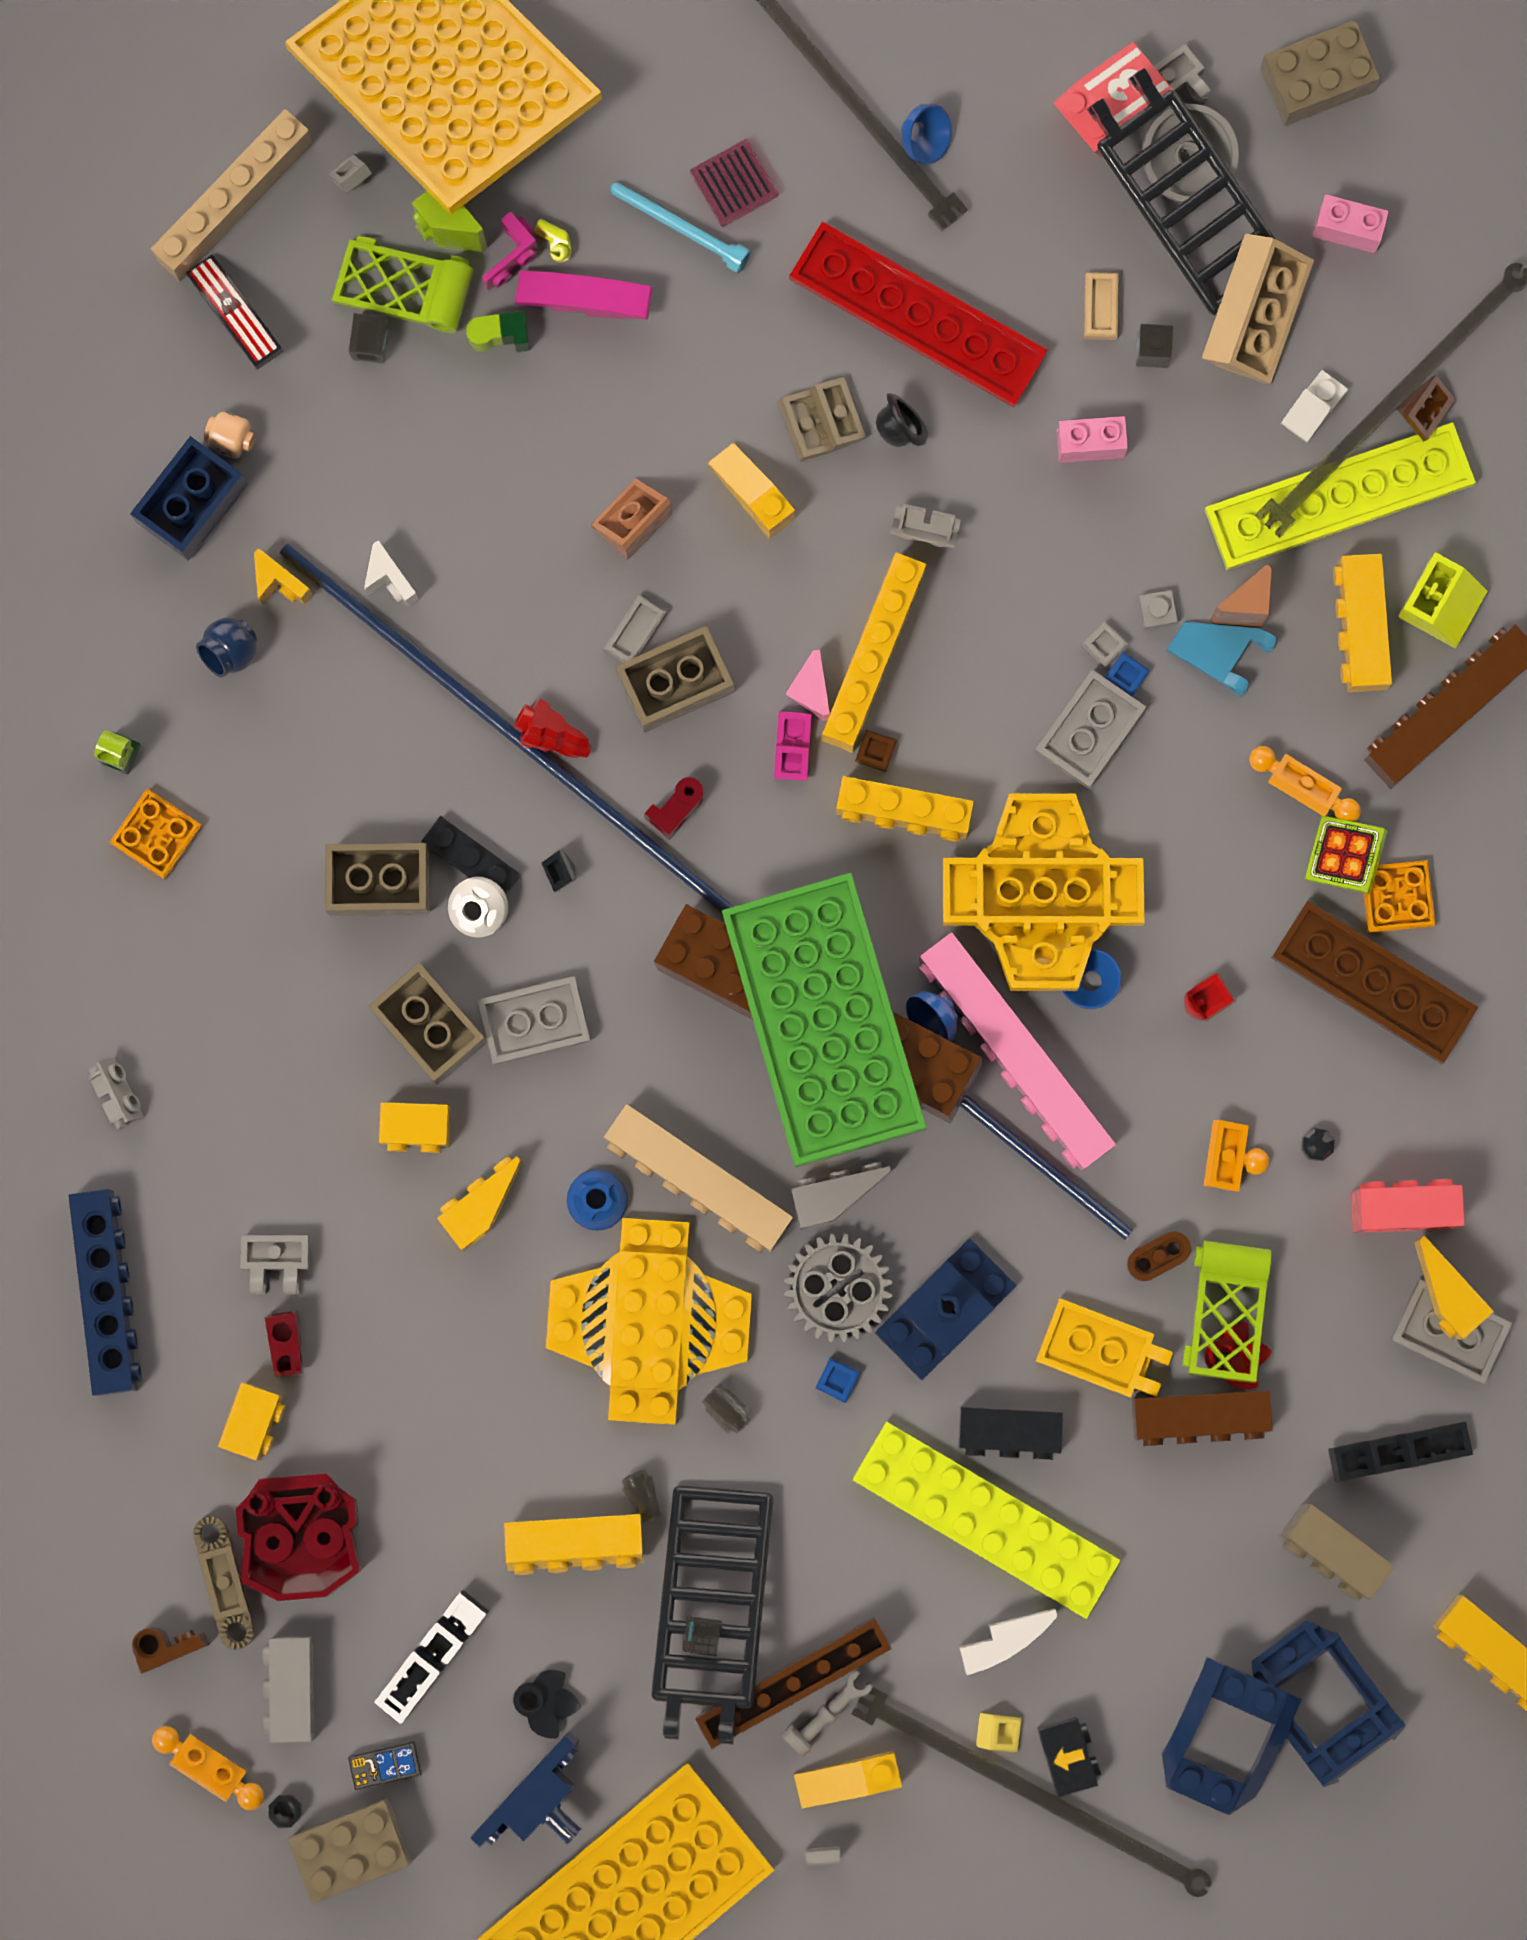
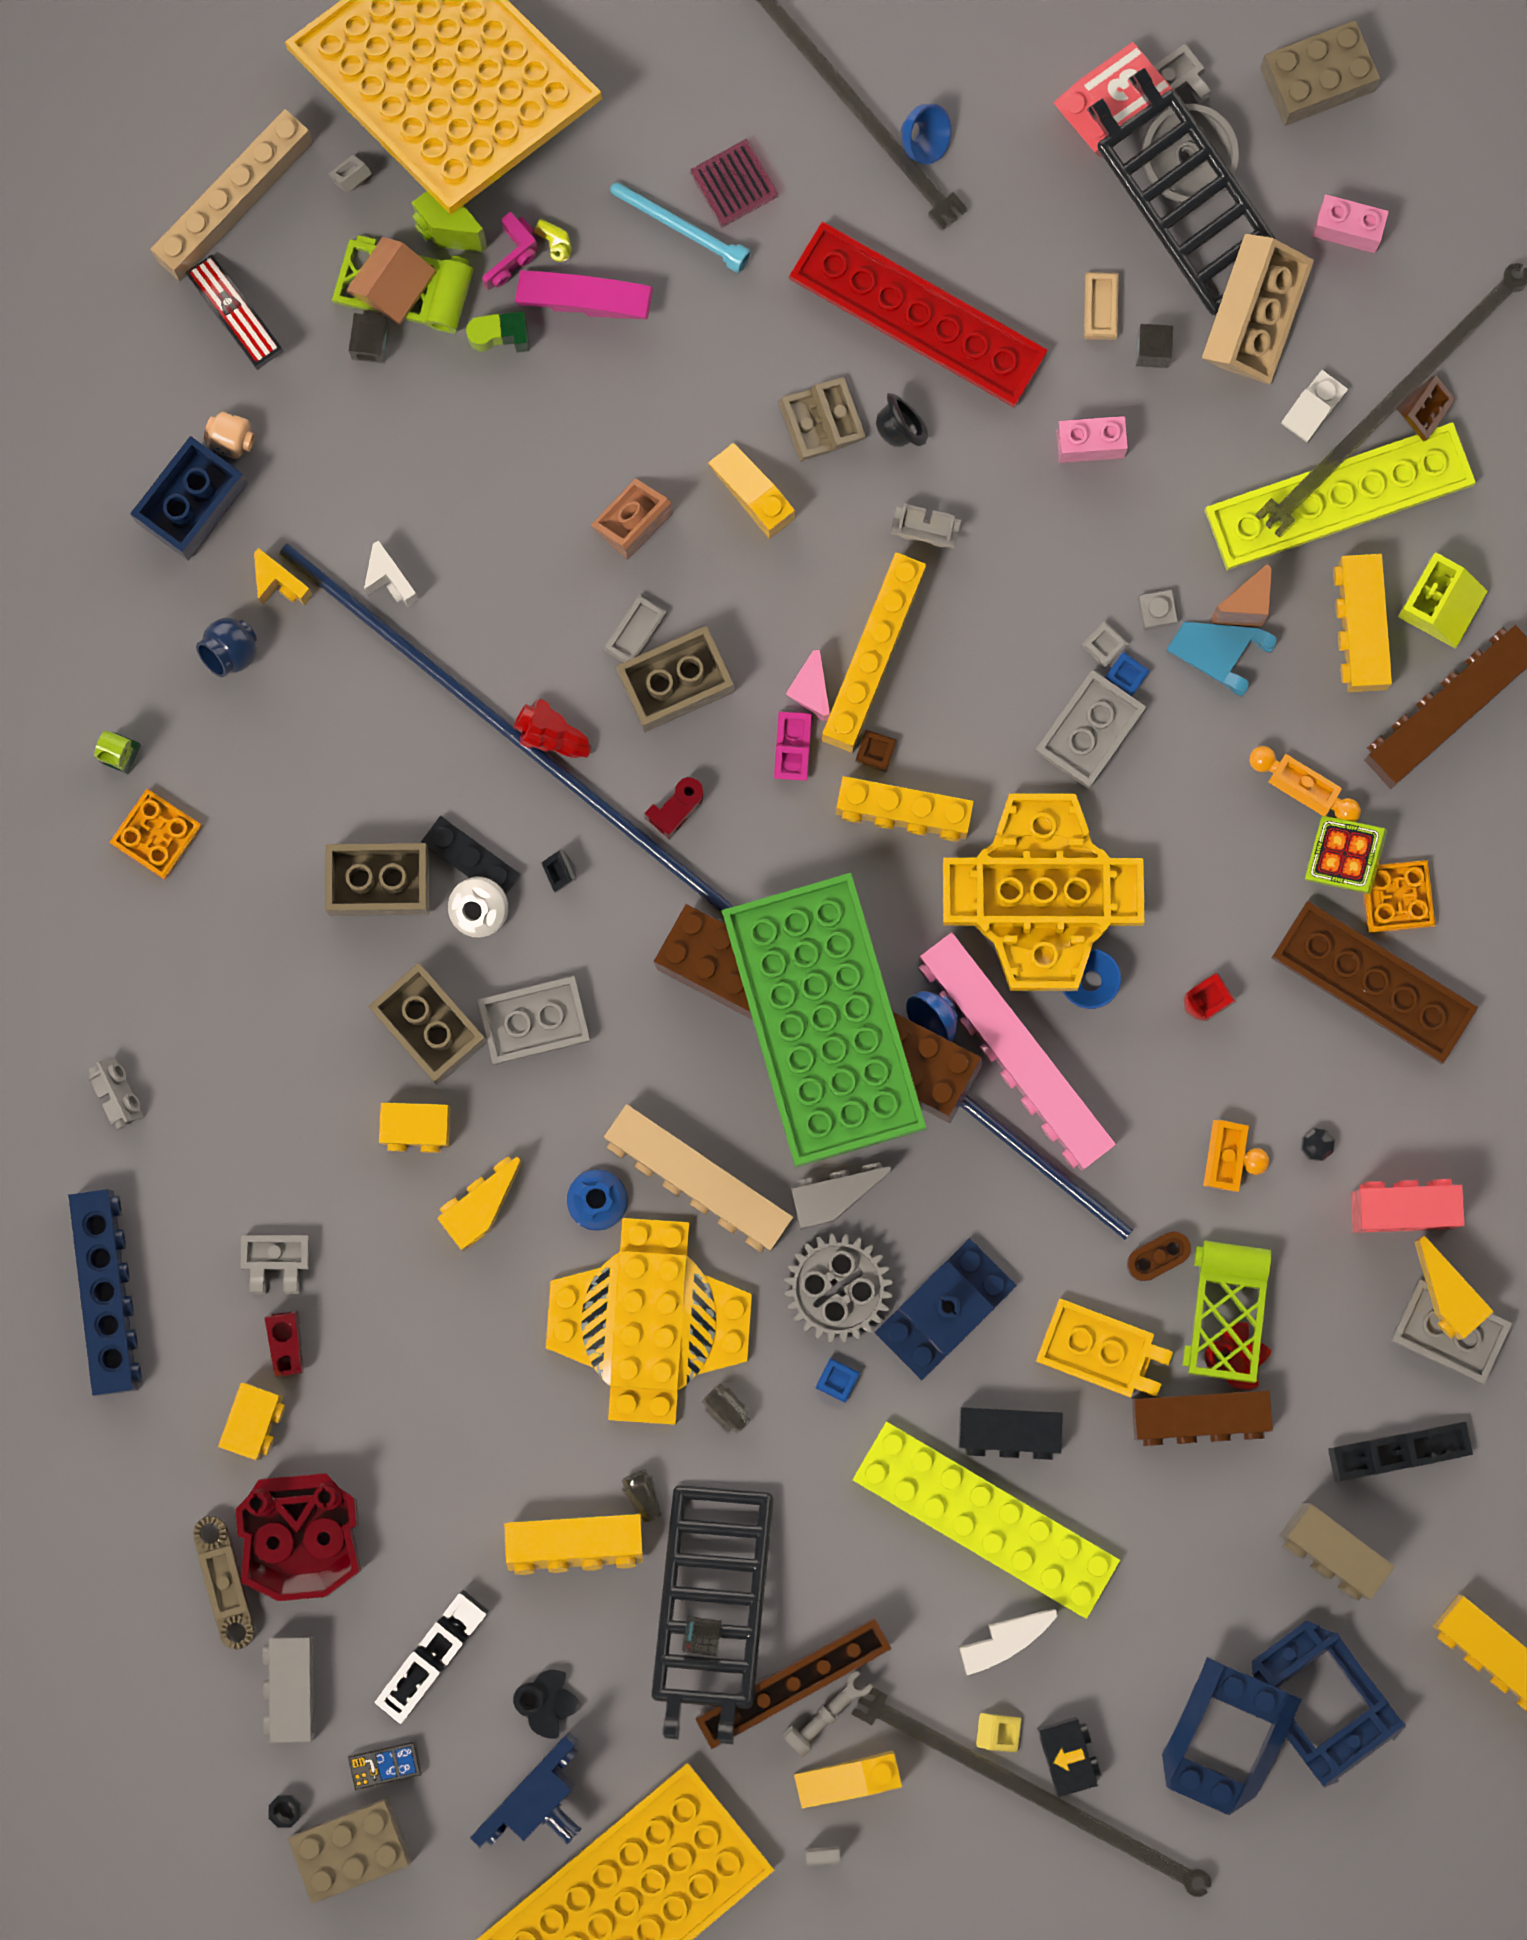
reddish brown plate [132,1627,209,1674] -> none
light orange plate [152,1726,264,1810] -> none
none -> nougat slope [346,237,437,325]

